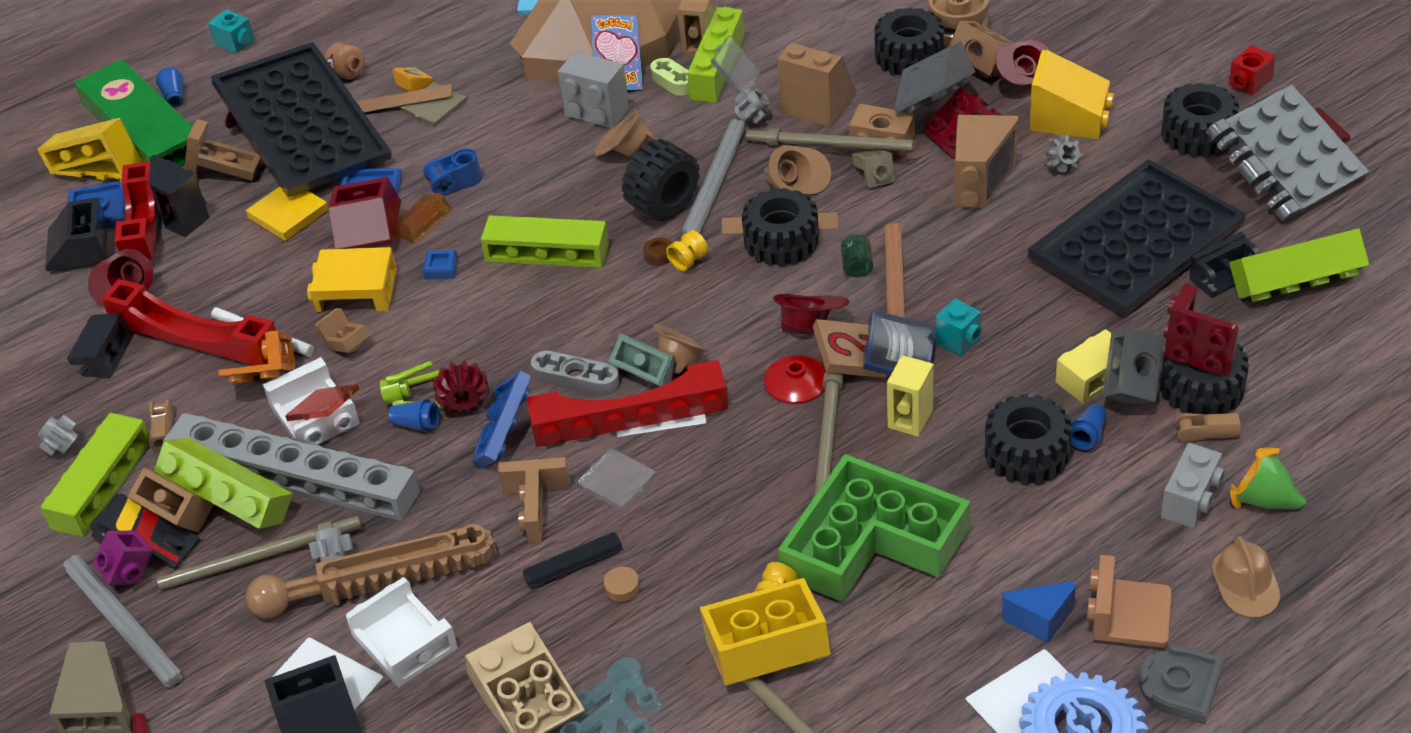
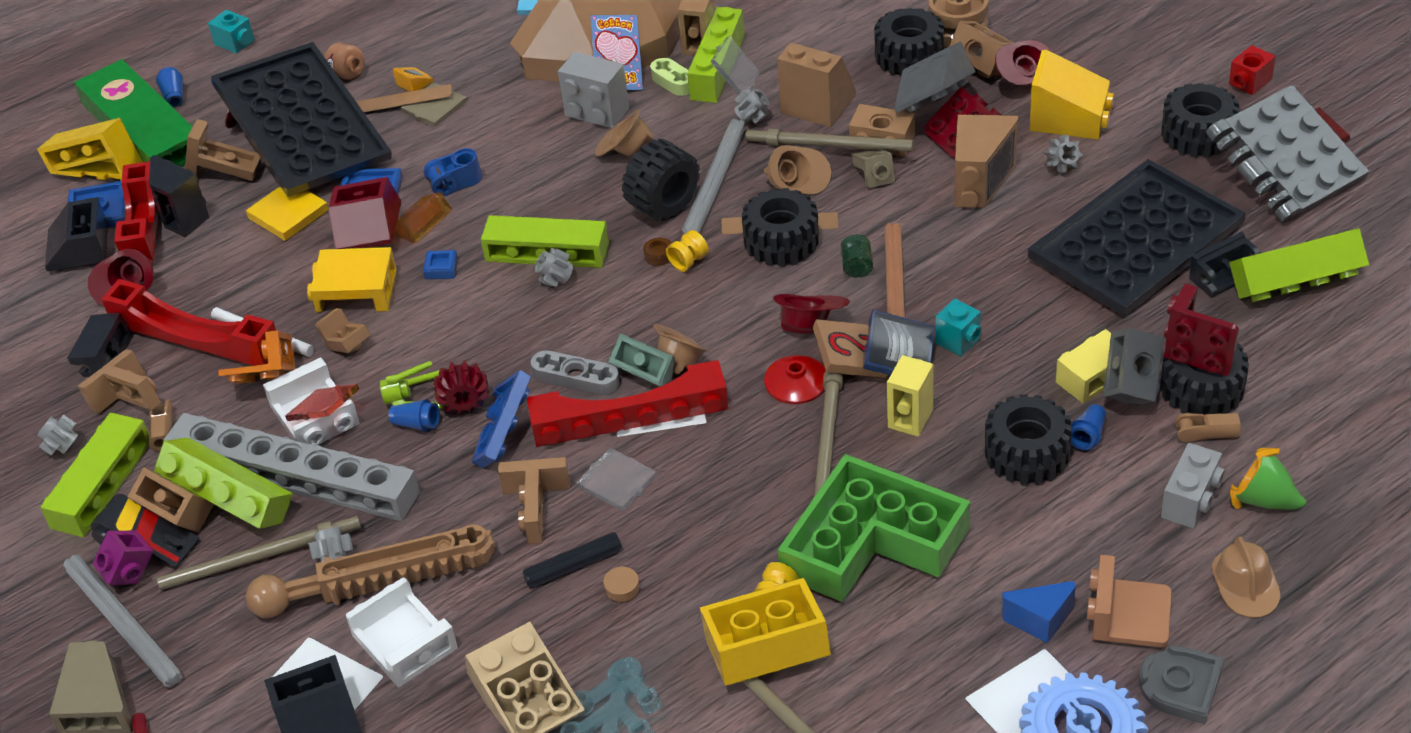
none -> medium nougat bracket [77,349,161,413]
none -> light grey gear [535,248,573,287]

